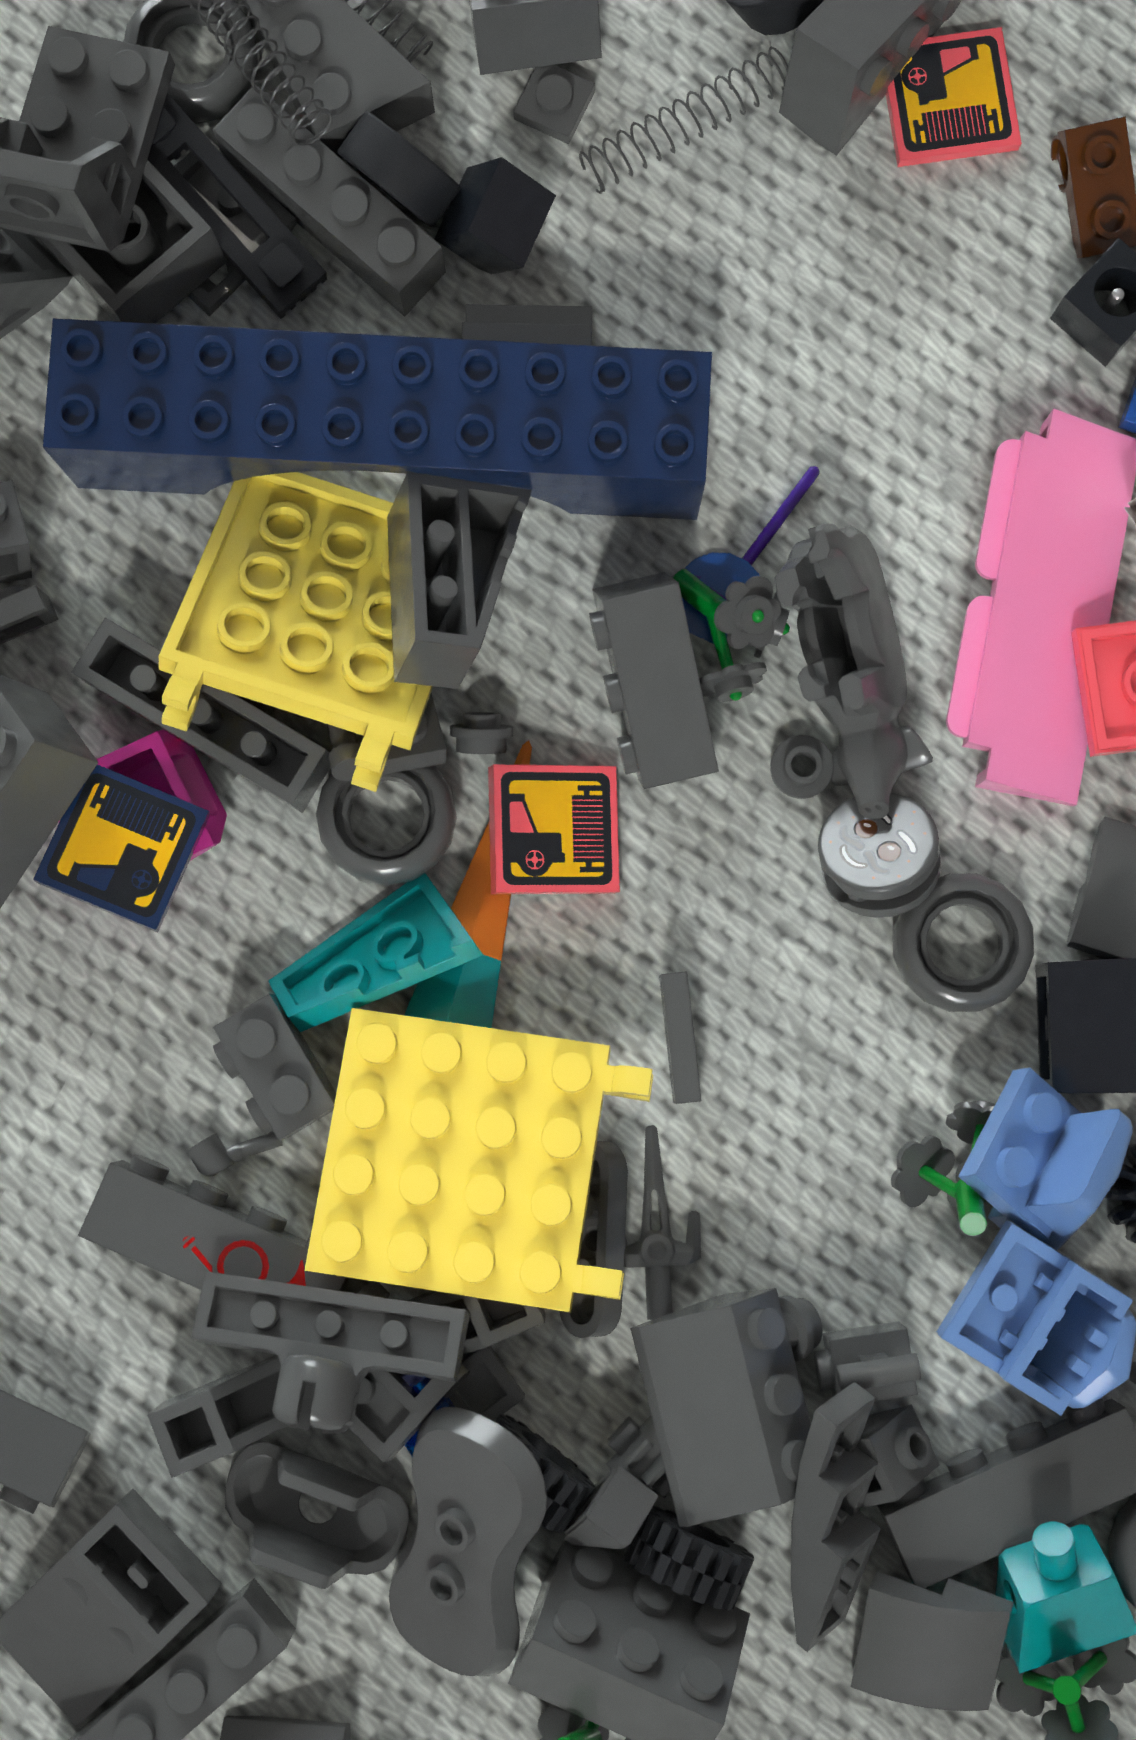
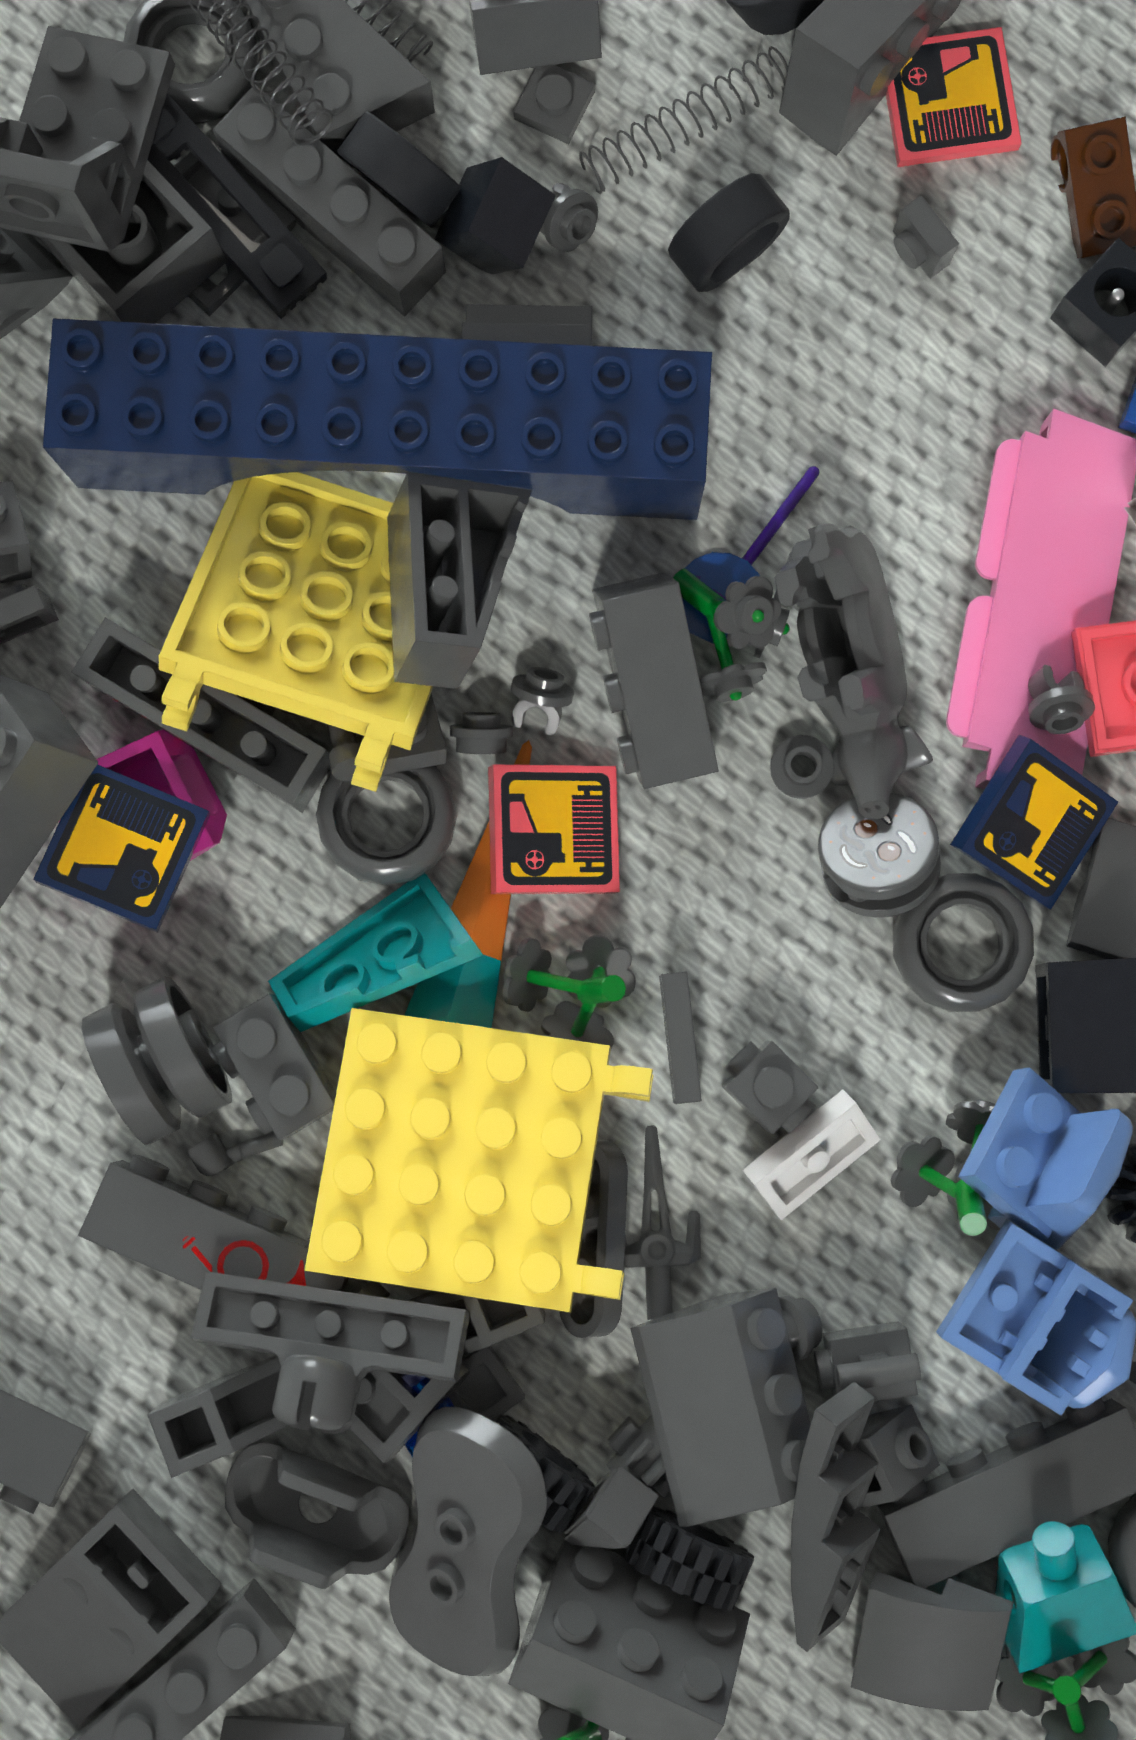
none -> dark grey wheel [81,976,232,1145]
none -> dark grey plant [503,935,636,1049]
none -> dark grey plate [511,667,574,736]
none -> dark grey plate [540,183,598,252]
none -> black tyre [668,173,790,292]
none -> dark grey brick [721,1041,819,1134]
none -> white plate [742,1089,881,1220]
none -> dark grey plate [893,195,959,279]
none -> tile [950,735,1118,910]
none -> dark grey plate [1028,665,1095,734]

